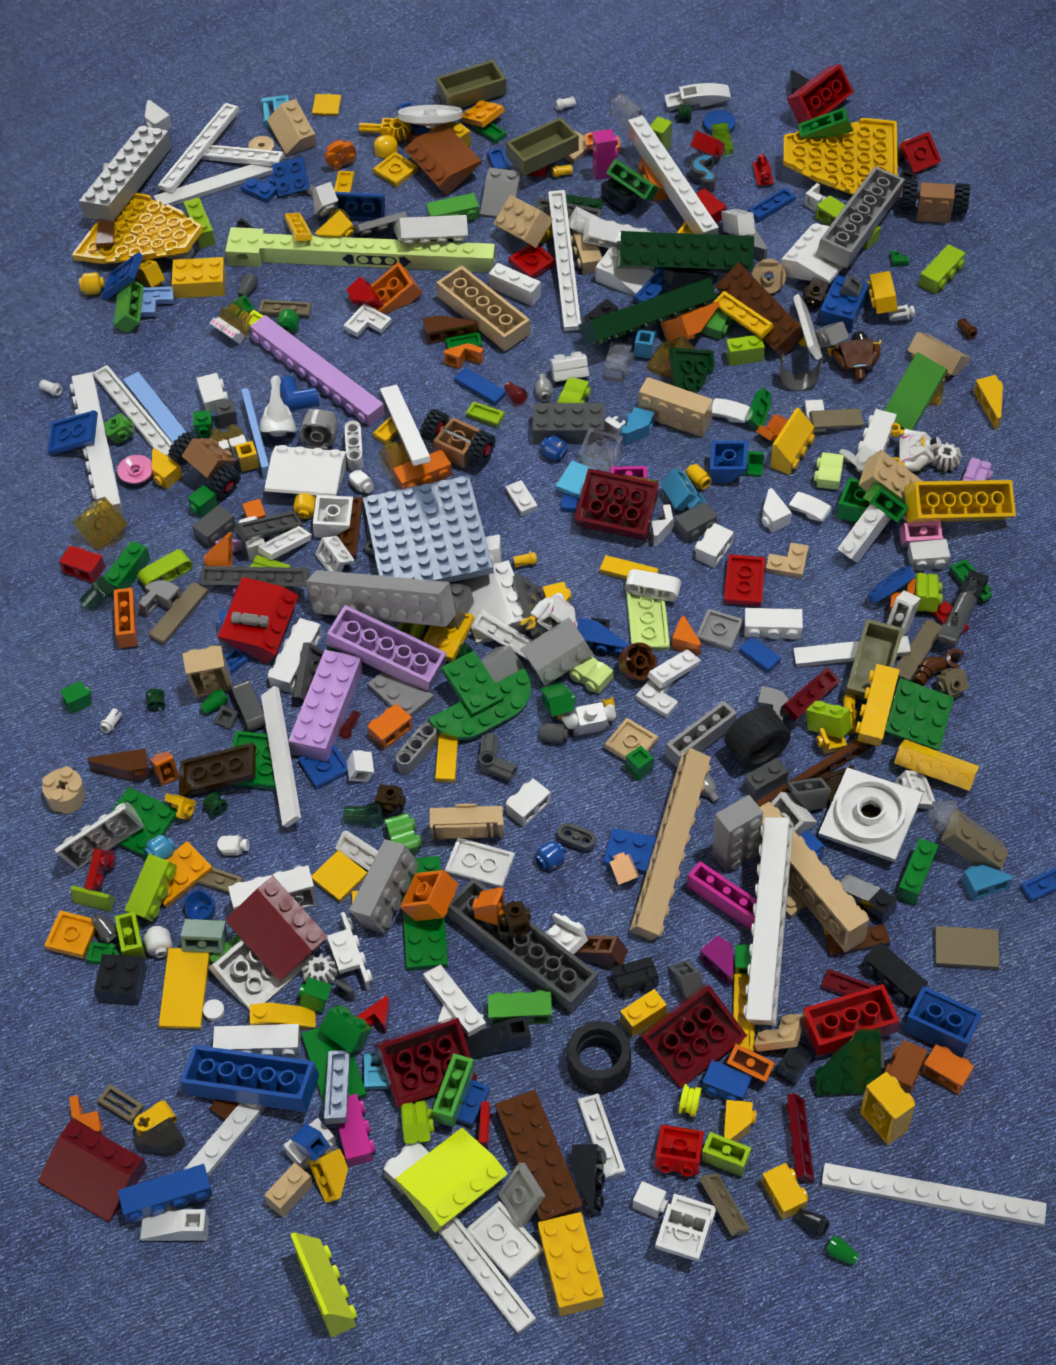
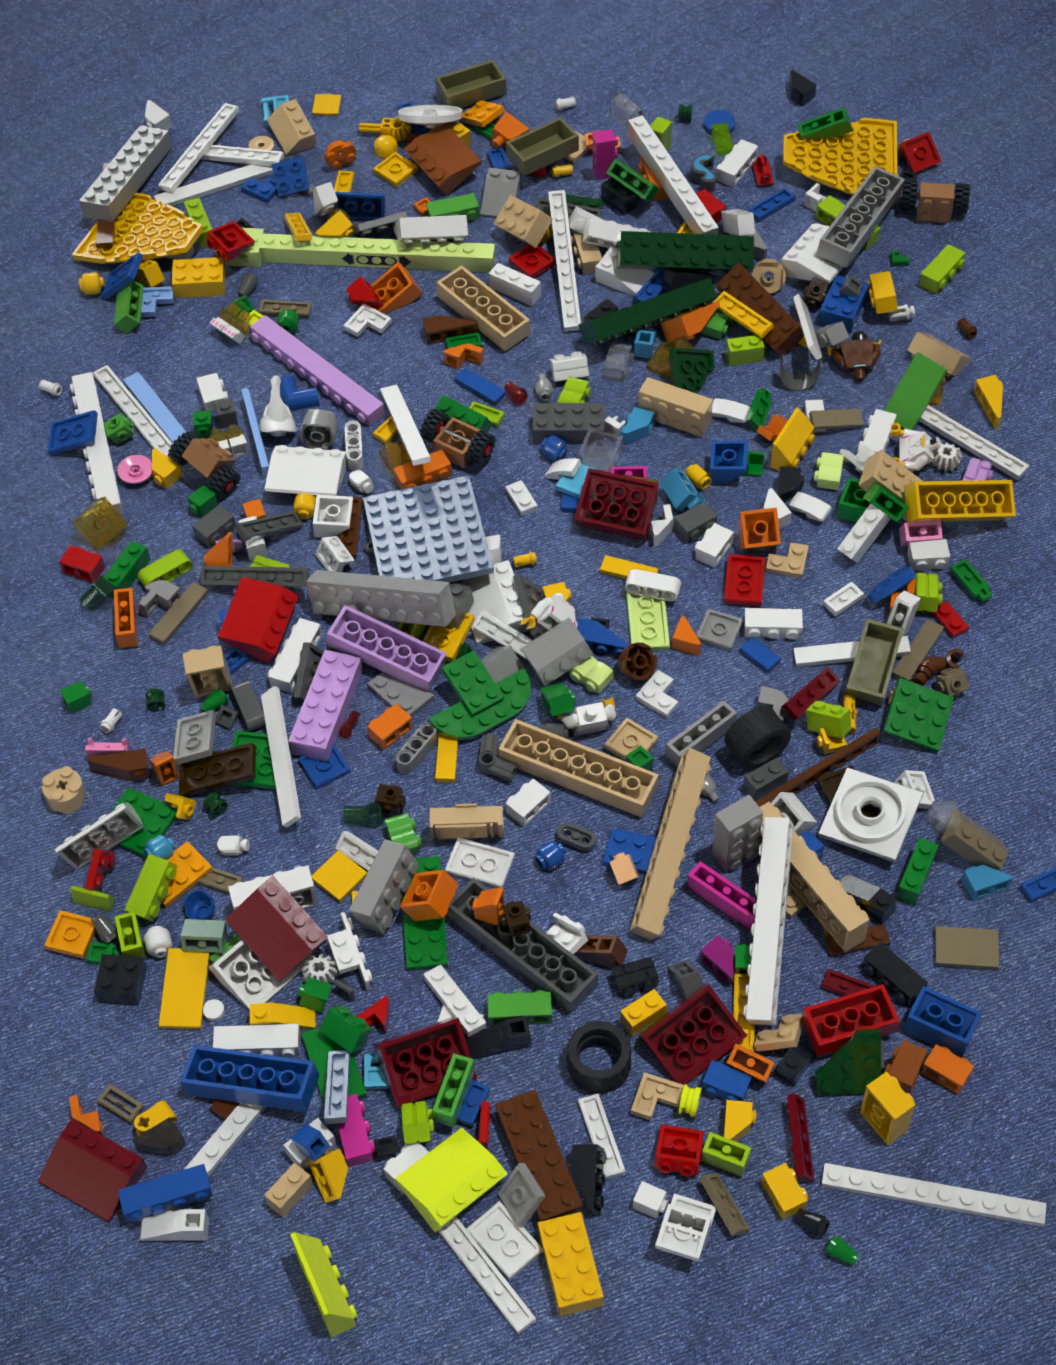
light grey axle [231,612,269,627] -> none
yellow brick [235,441,259,472] -> none
white plate [258,526,311,560] -> none
white brick [347,750,374,783] -> none
white plate [648,649,701,688] -> none
white slope [665,83,731,111] -> none
red slope [690,131,725,159] -> none
dark grey slope [786,777,831,811] -> none
red brick [787,64,854,124] -> none
yellow brick [855,664,900,747] -> none
yellow brick [894,739,980,791] -> none
dark grey piece [937,569,989,647] -> none
none -> bright pink hinge [85,738,130,757]
none -> light grey plate [173,710,216,765]
none -> red plate [206,221,255,262]
none -> black plate [373,1135,399,1157]
none -> orange tile [413,197,431,217]
none -> green brick [435,395,492,432]
none -> orange torso [491,112,530,149]
none -> tan brick [498,719,659,818]
none -> white slope [545,458,581,480]
none -> tan plate [631,1072,684,1120]
none -> white brick [716,139,758,188]
none -> orange slope [739,507,781,550]
none -> black slope [777,467,804,503]
none -> white plate [823,582,864,617]
none -> white plate [919,405,1029,480]

